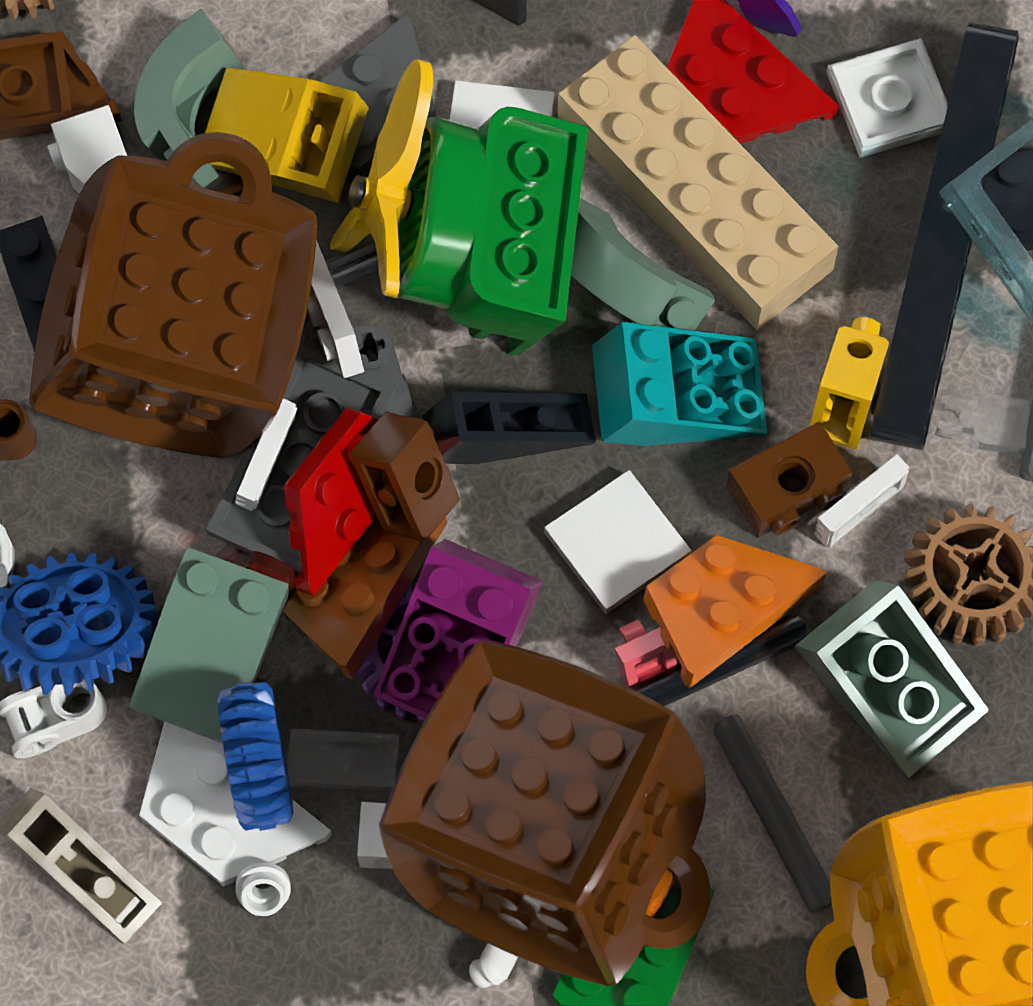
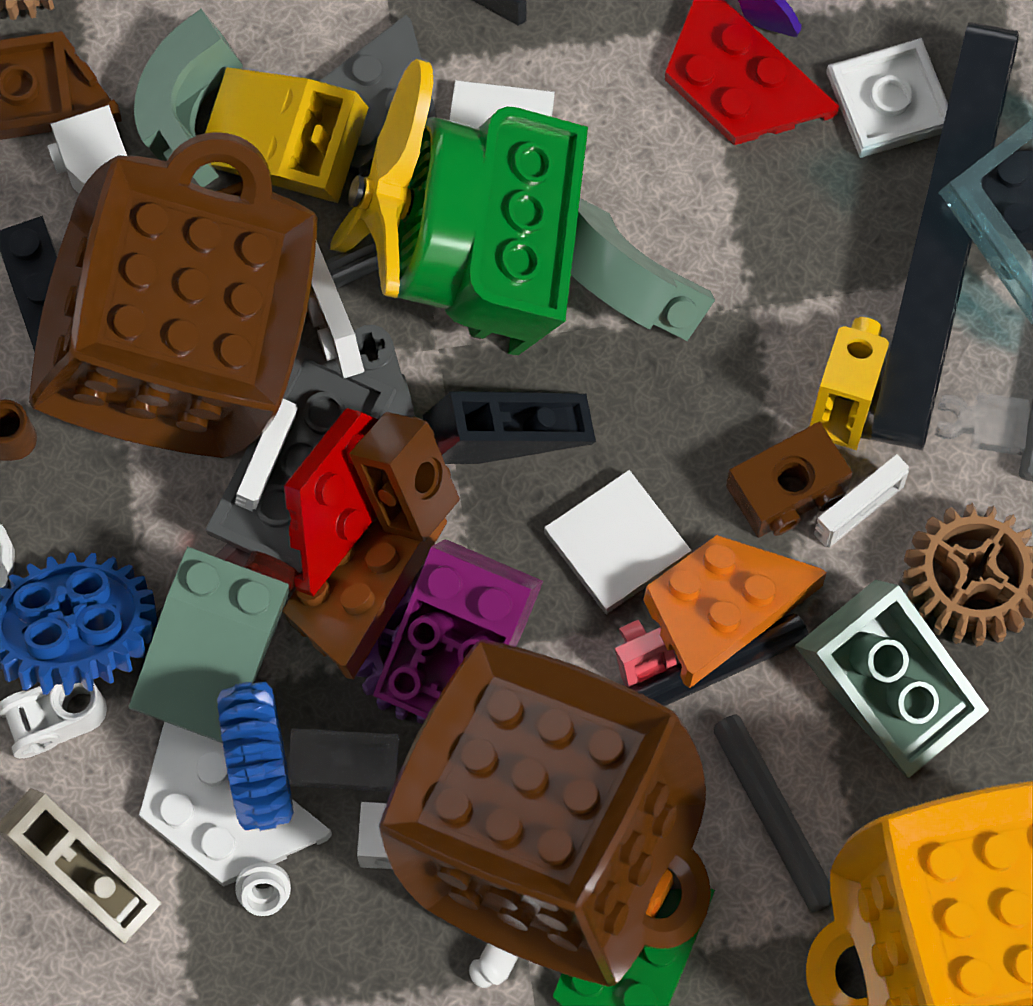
tan brick [558,35,839,331] -> none
teal slope [592,322,767,446] -> none

